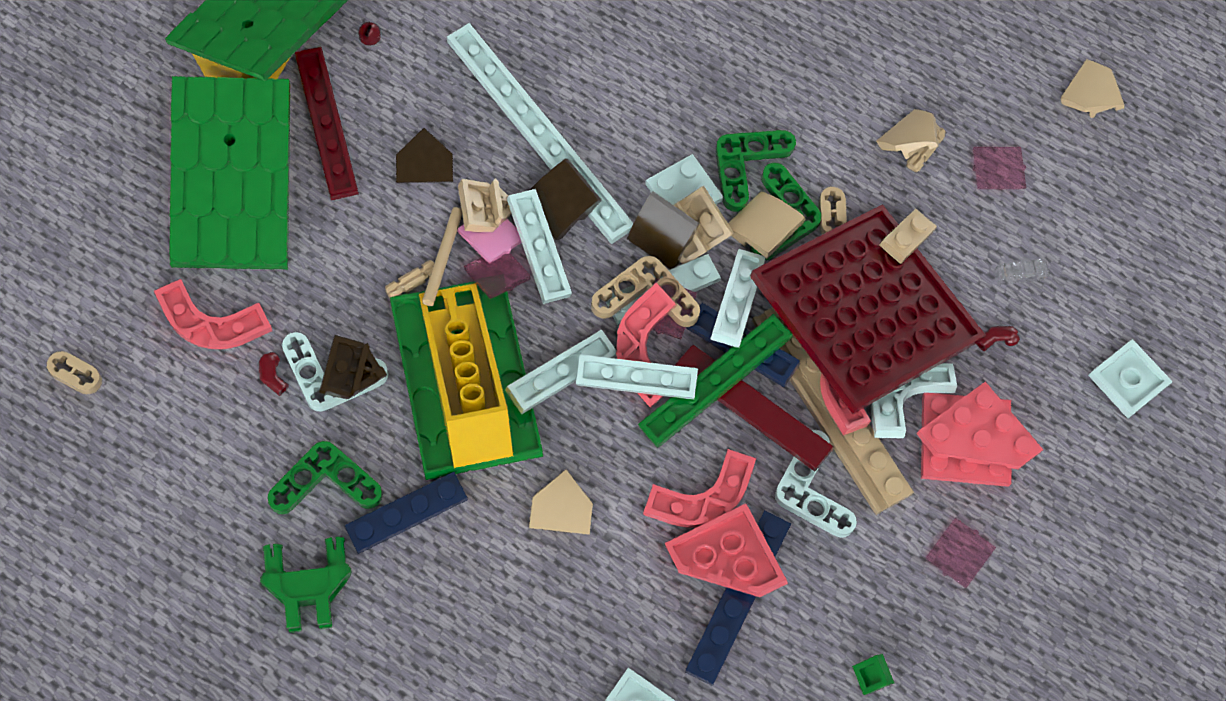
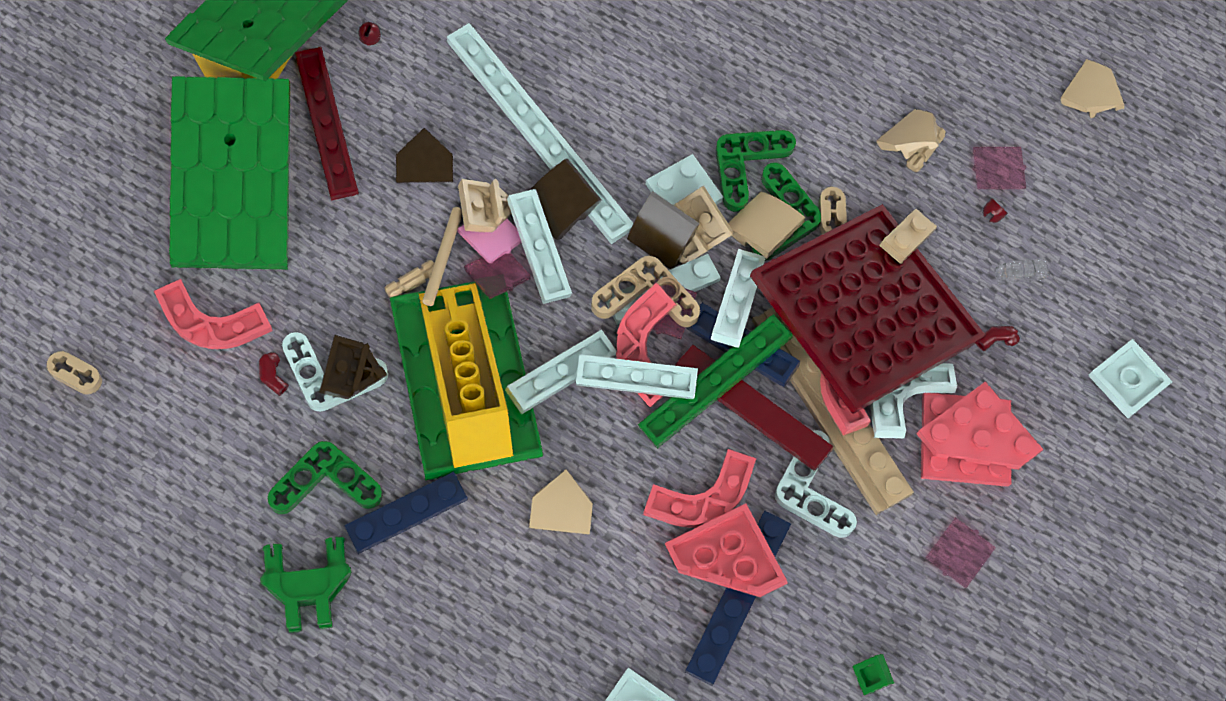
none -> dark red hinge [983,198,1008,223]

